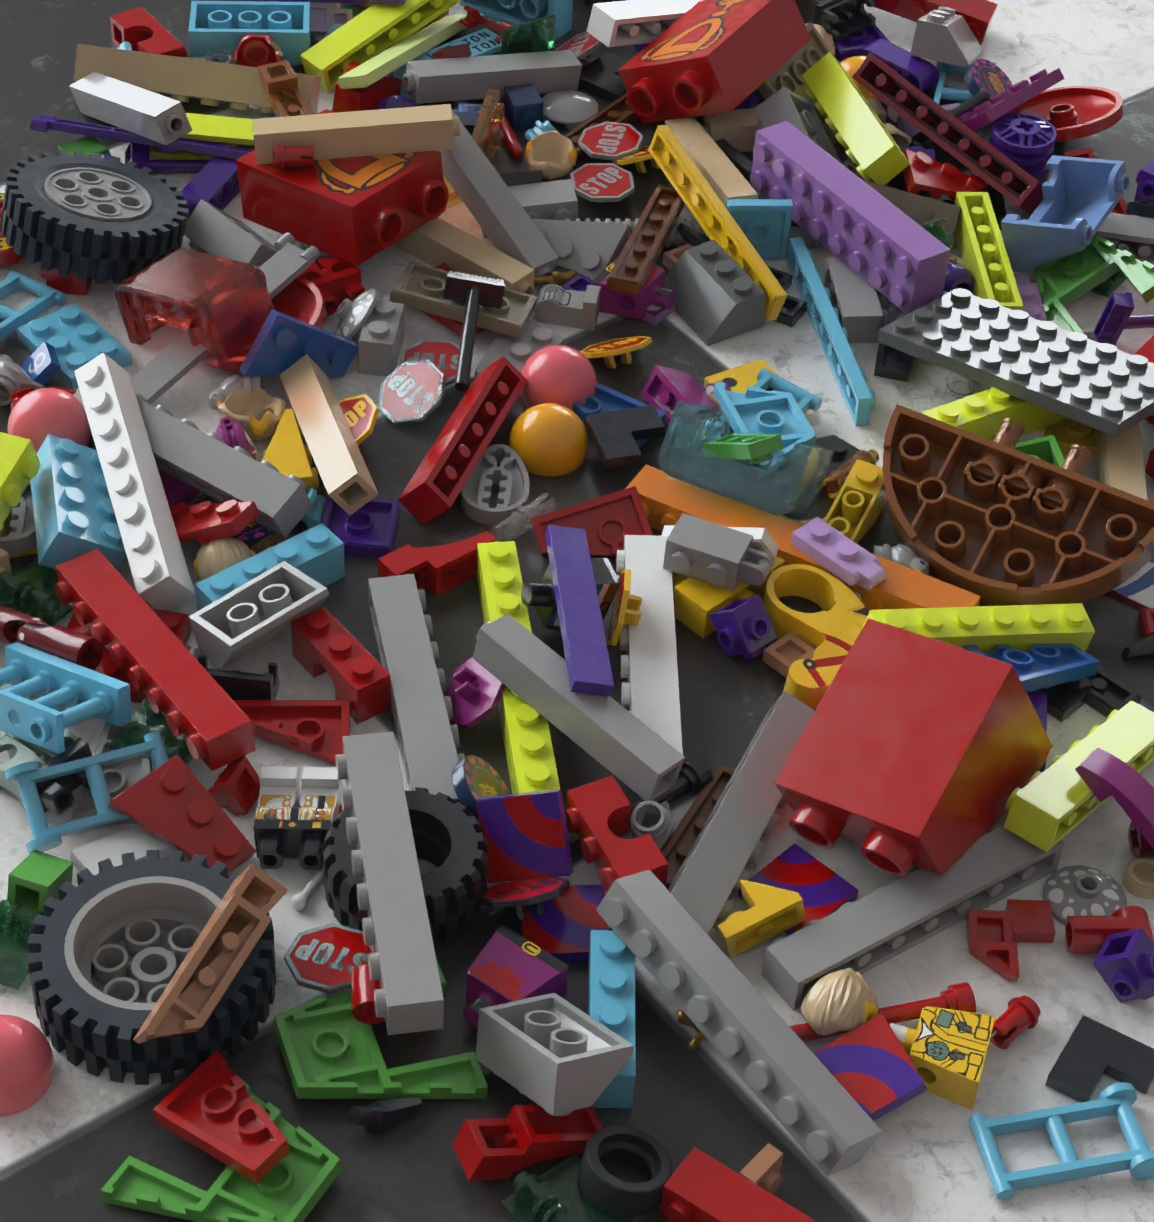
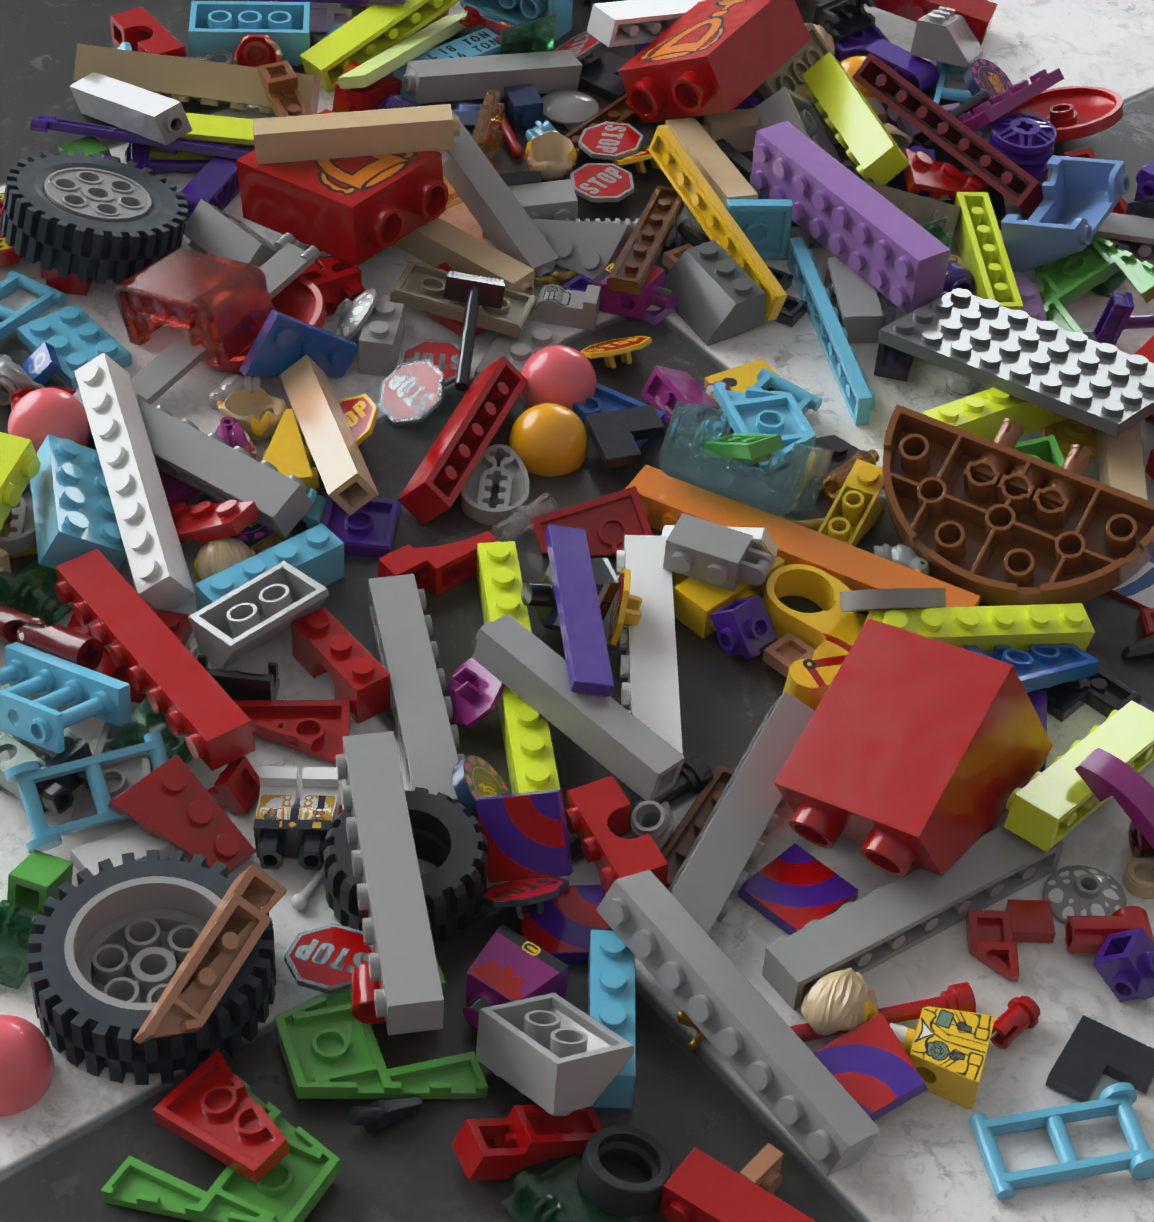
red pin [273,144,315,171] -> none
dark red plate [431,43,472,59] -> none
yellow slope [718,880,805,959] -> none
lavender hinge [790,517,887,590] -> none
none -> light grey piece [840,588,946,612]

